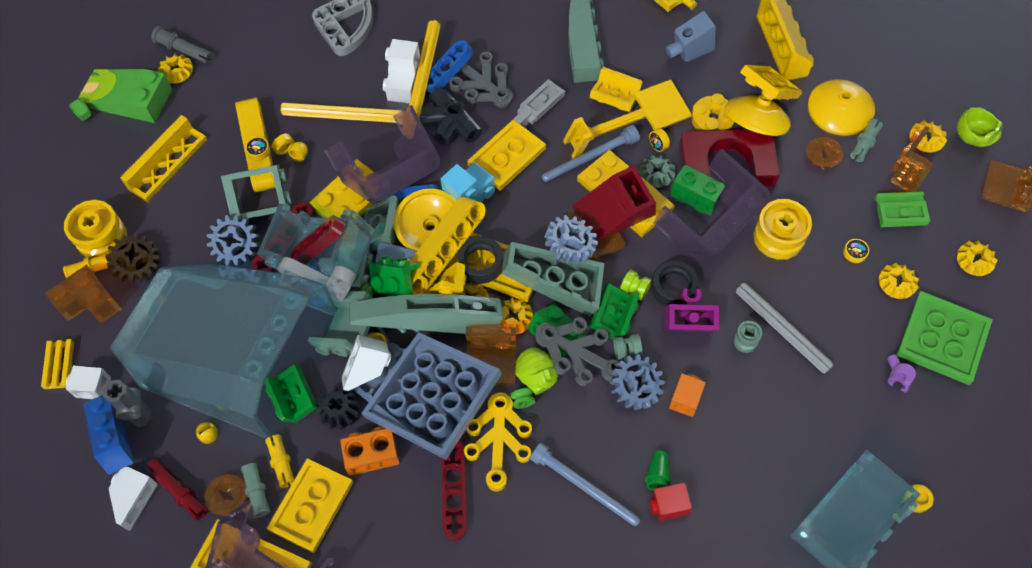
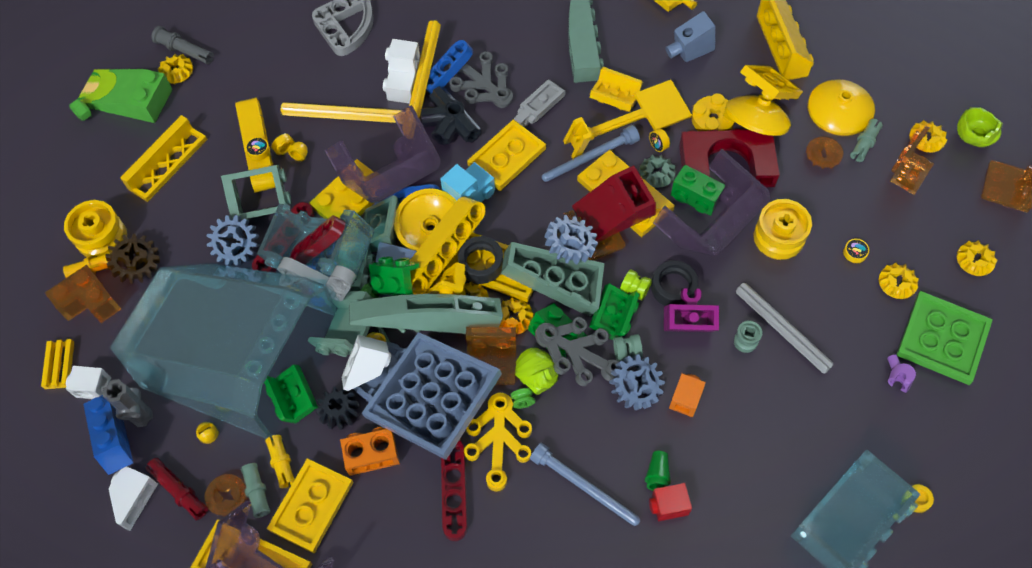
bright green plate [875,192,930,227] -> none

